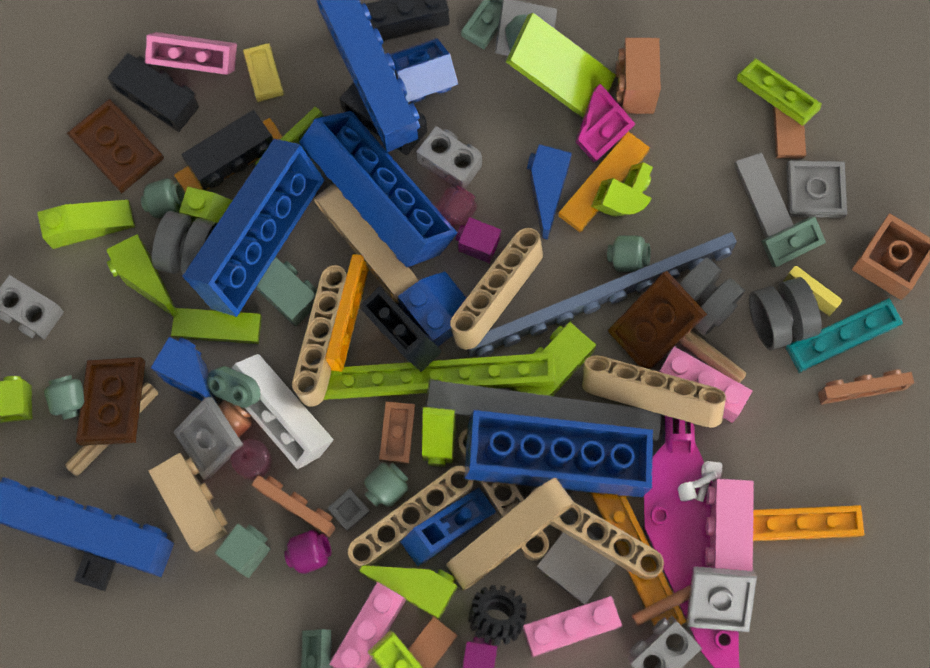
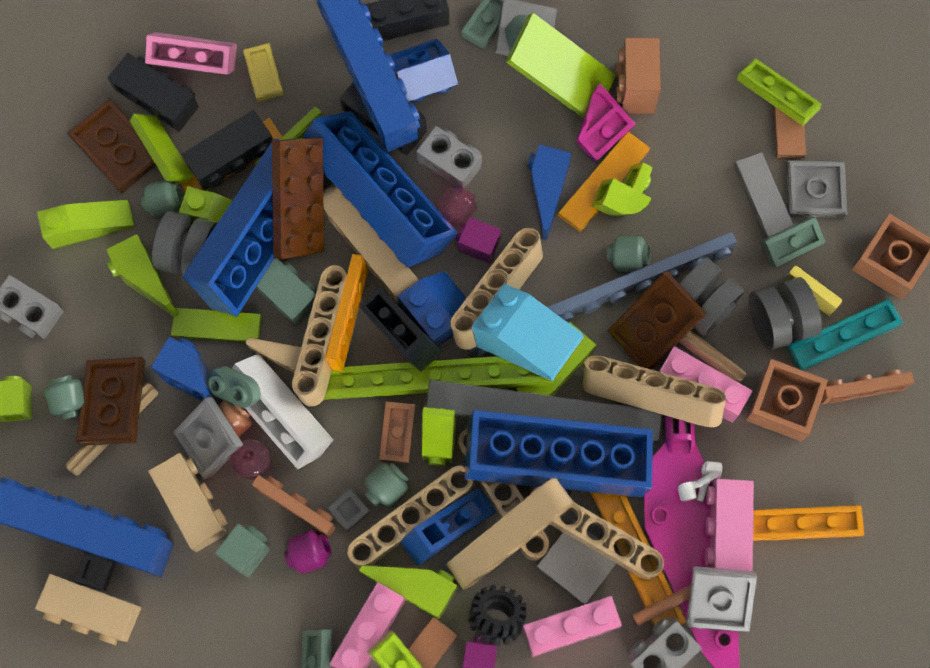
none -> tan brick [35,574,141,645]
none -> lime tile [130,114,193,182]
none -> tan slope [246,338,301,373]
none -> reddish brown plate [272,137,324,259]
none -> medium azure slope [472,284,583,381]
none -> nougat brick [745,359,828,442]

